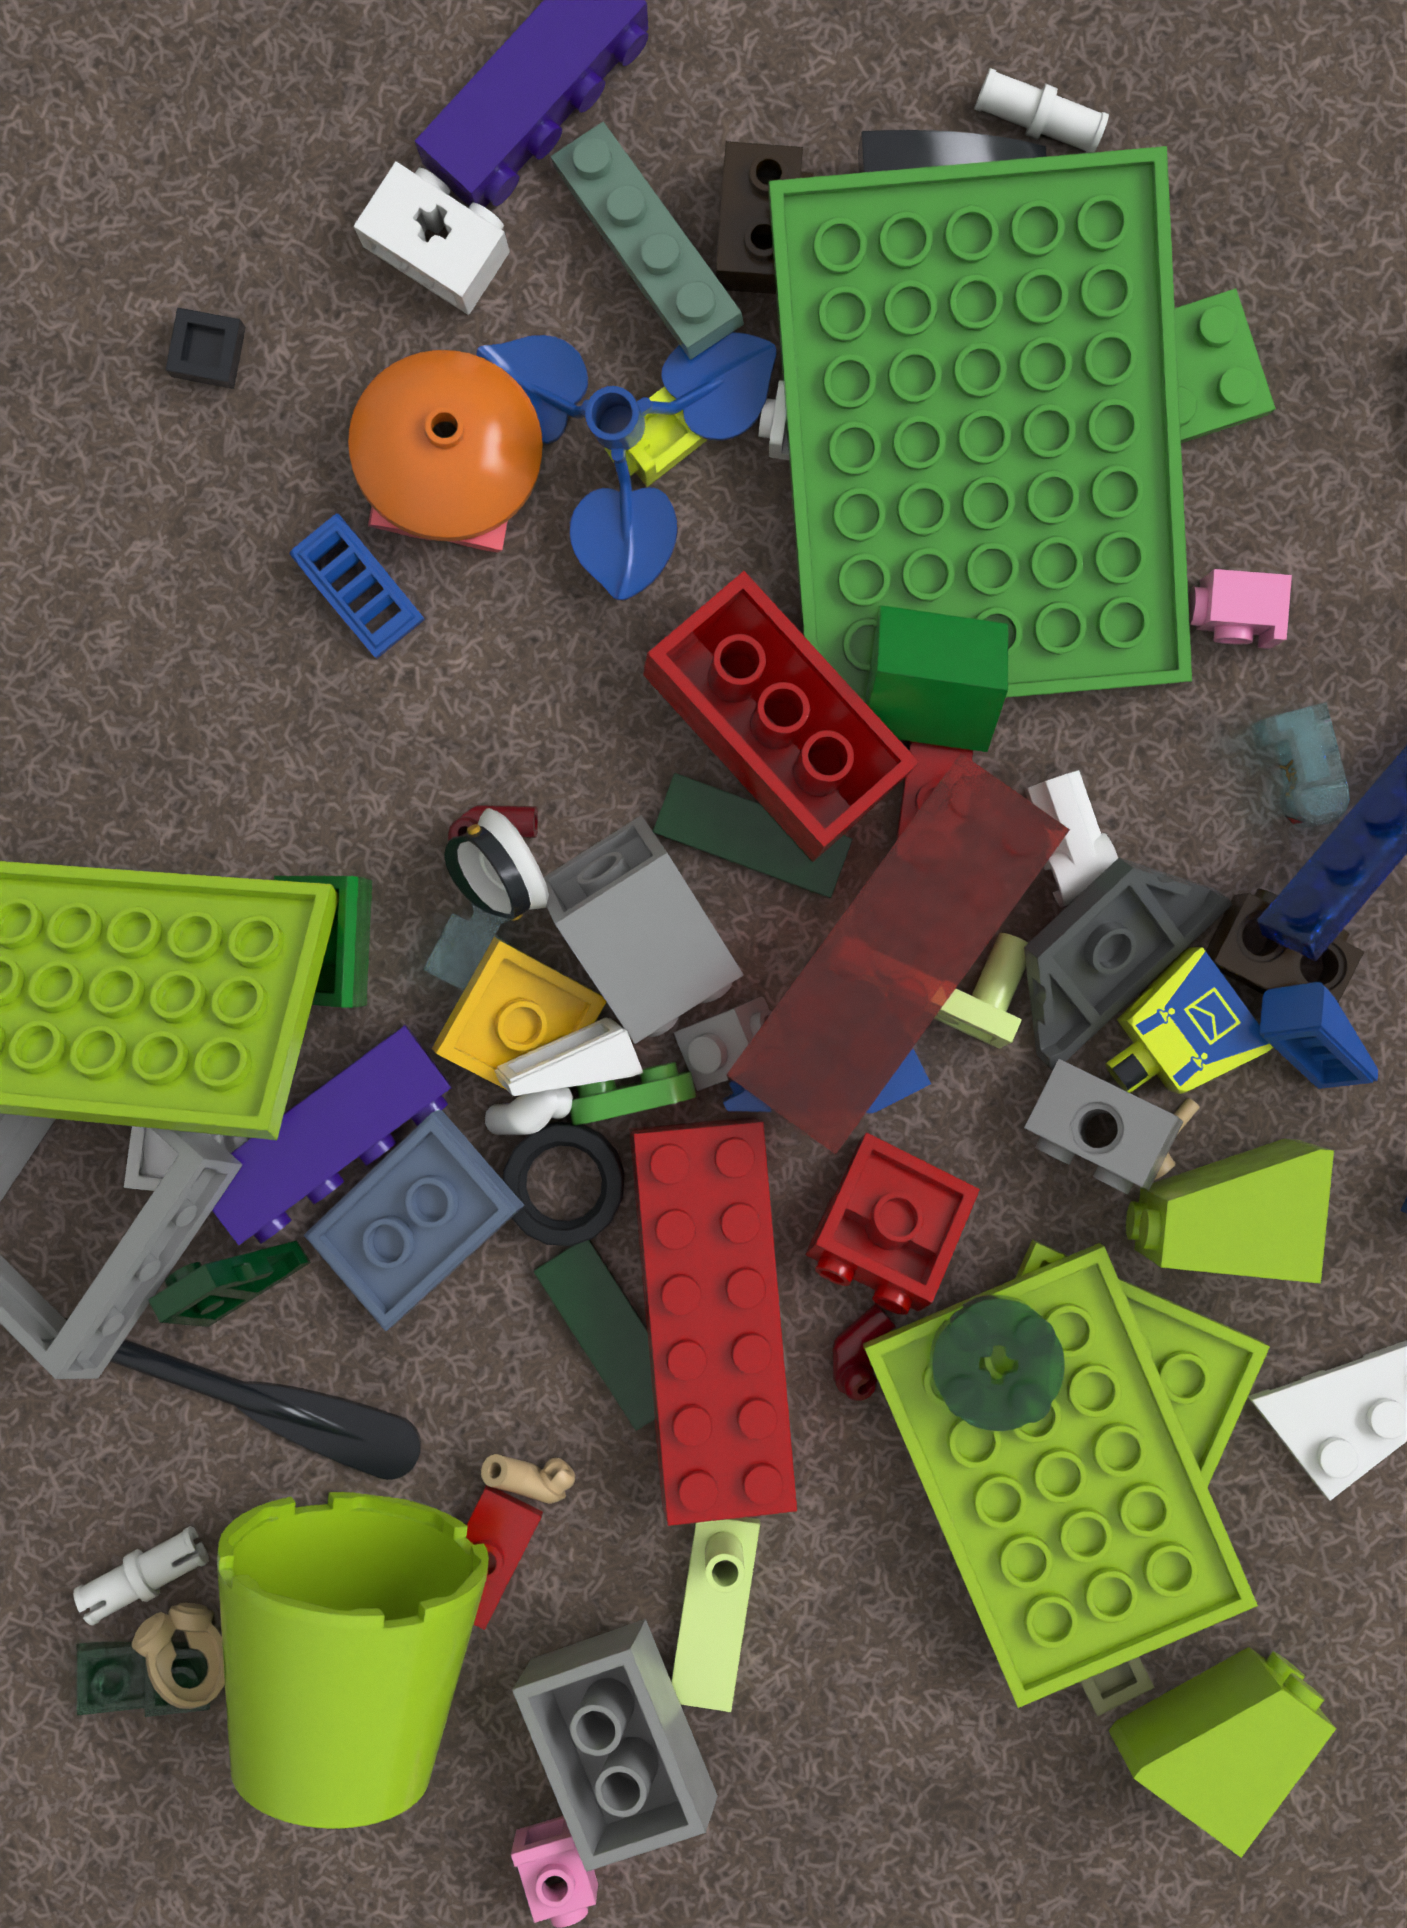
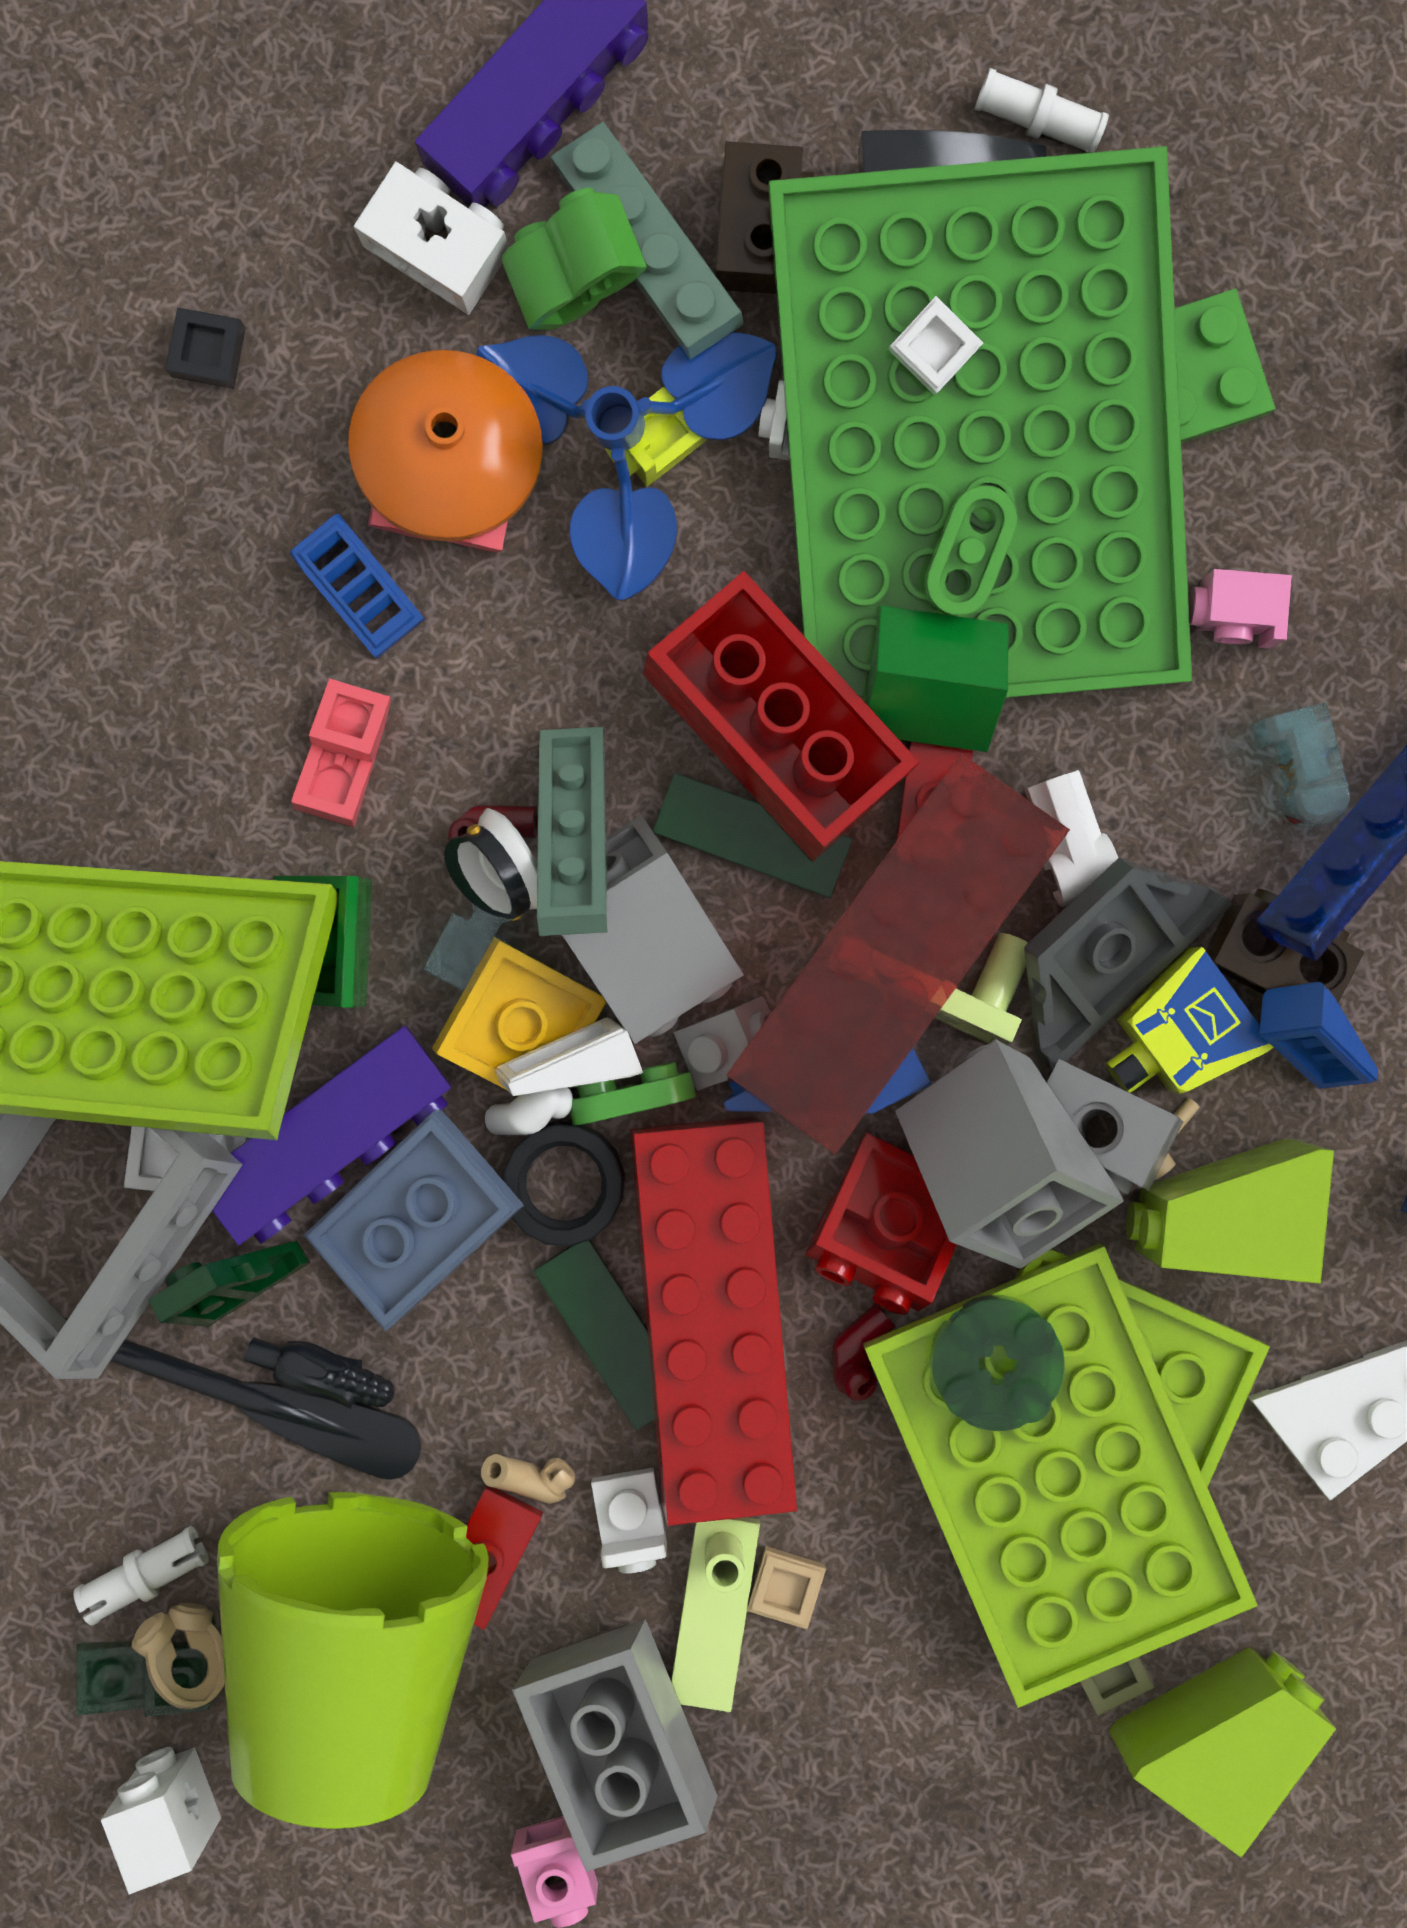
none -> white brick [101,1747,221,1894]
none -> black piece [244,1337,395,1409]
none -> coral slope [291,678,391,828]
none -> bright green brick [501,188,647,330]
none -> sand green plate [537,727,608,936]
none -> white bracket [591,1467,667,1573]
none -> tan tile [747,1546,826,1629]
none -> white tile [888,296,983,395]
none -> light grey slope [895,1040,1124,1269]
none -> bright green plate [924,485,1018,616]

